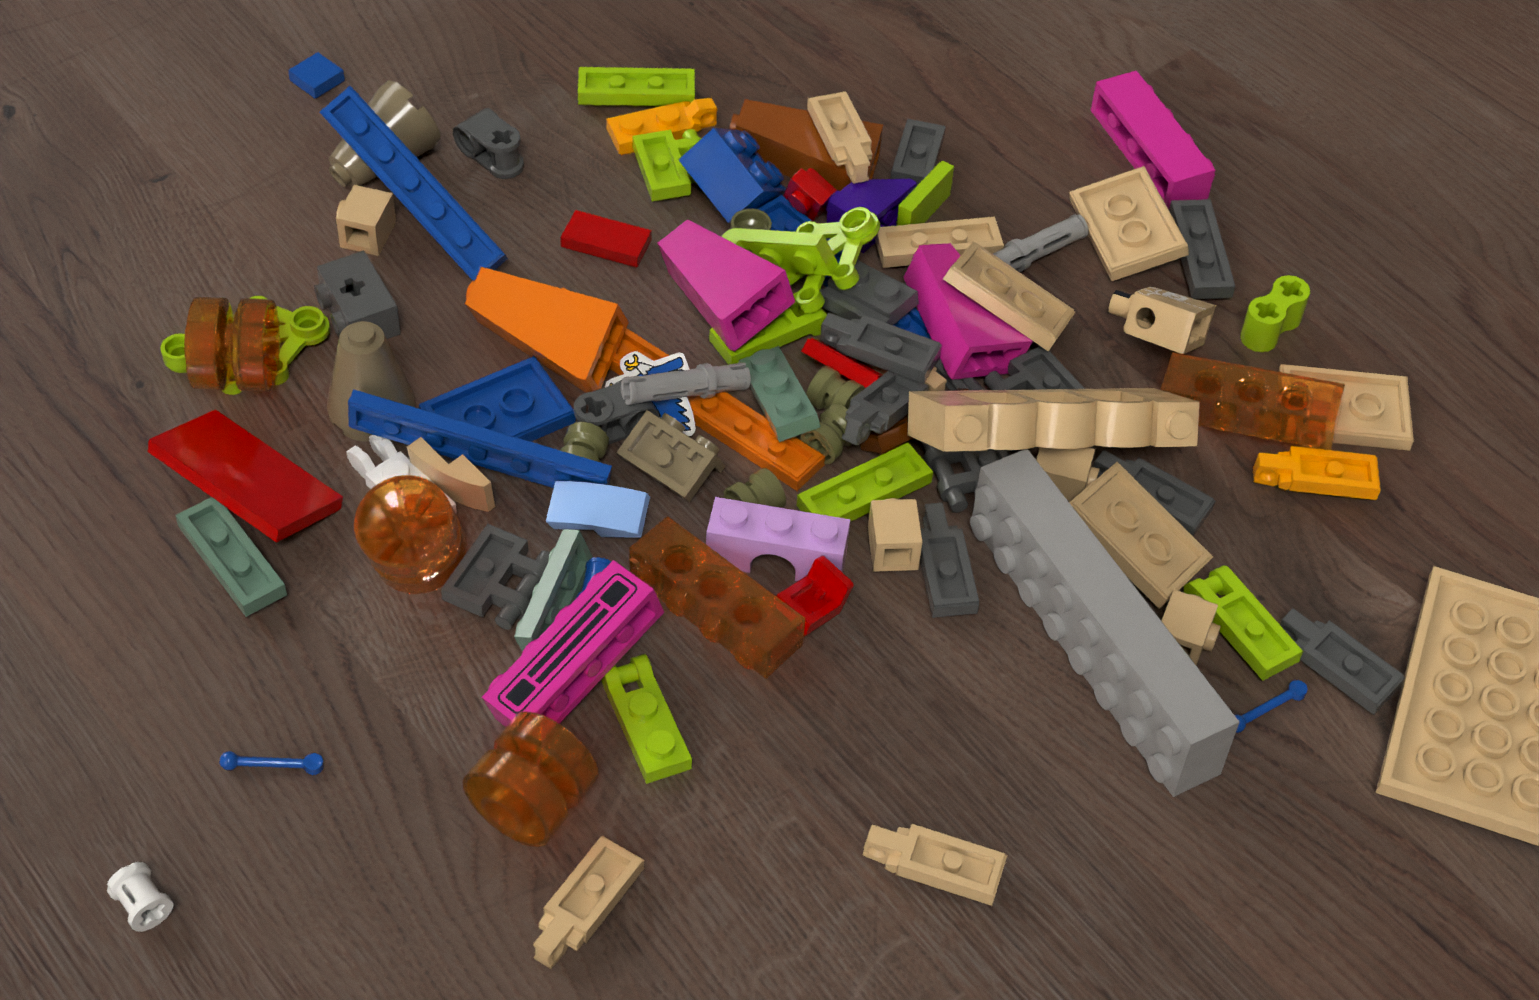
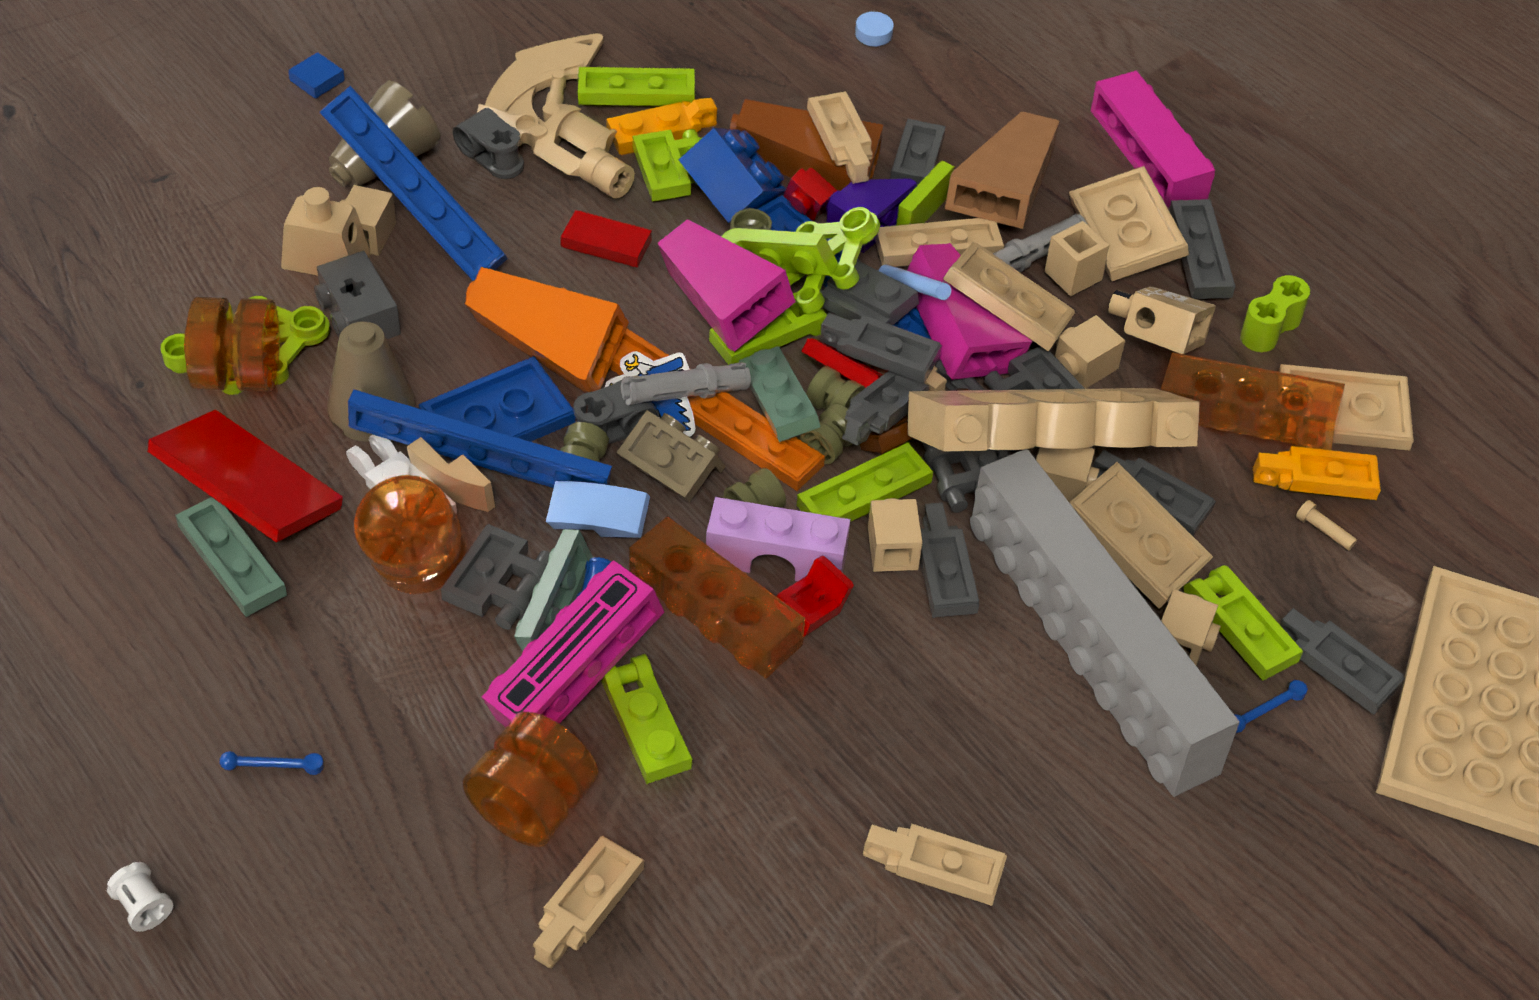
none -> tan torso [281,187,370,276]
none -> tan piece [477,33,635,198]
none -> light blue tile [855,12,893,47]
none -> light blue bar [878,264,951,300]
none -> medium nougat slope [945,111,1060,229]
none -> tan brick [1045,221,1110,296]
none -> tan brick [1055,315,1125,389]
none -> tan piece [1296,500,1357,551]

